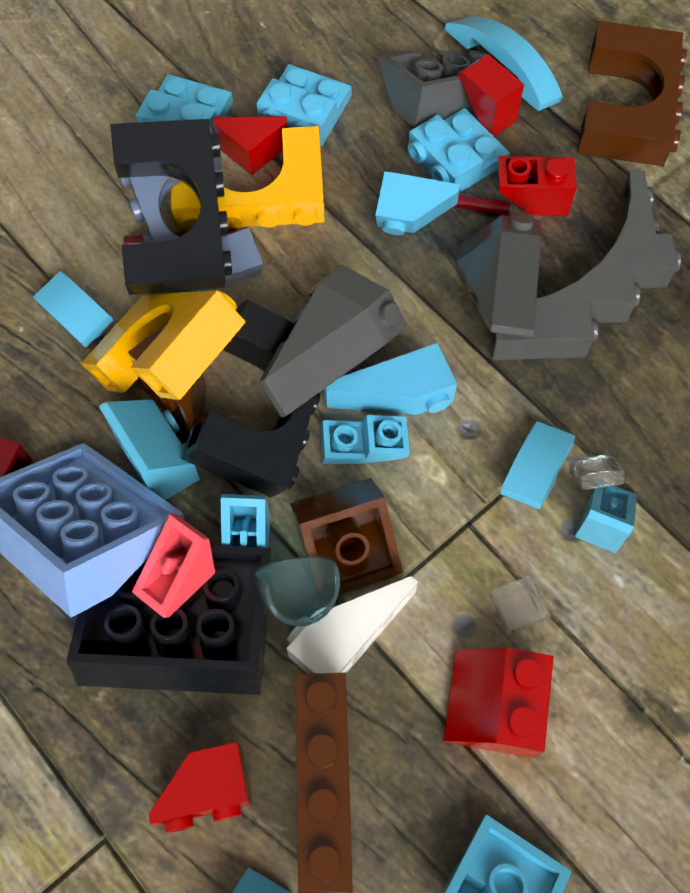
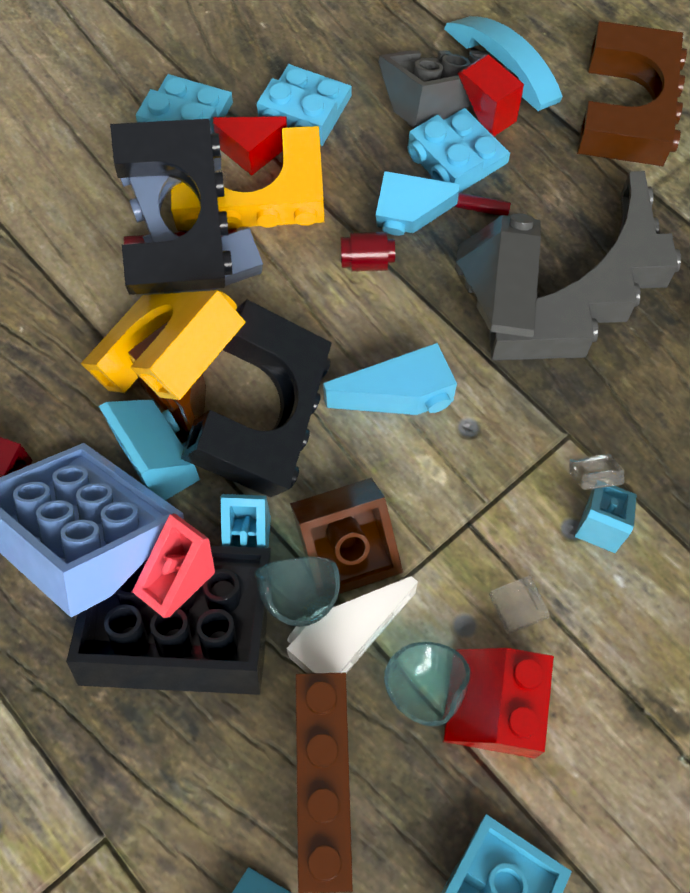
medium azure slope [33,271,114,348] -> none
red slope [149,742,252,833] -> none
dark grey wedge [260,265,407,417] -> none
medium azure slope [319,415,410,464] -> none
red slope [498,156,577,216] -> none
medium azure slope [500,421,576,510] -> none
none -> dark red brick [341,232,395,272]
none -> clear light blue helmet [384,642,471,726]

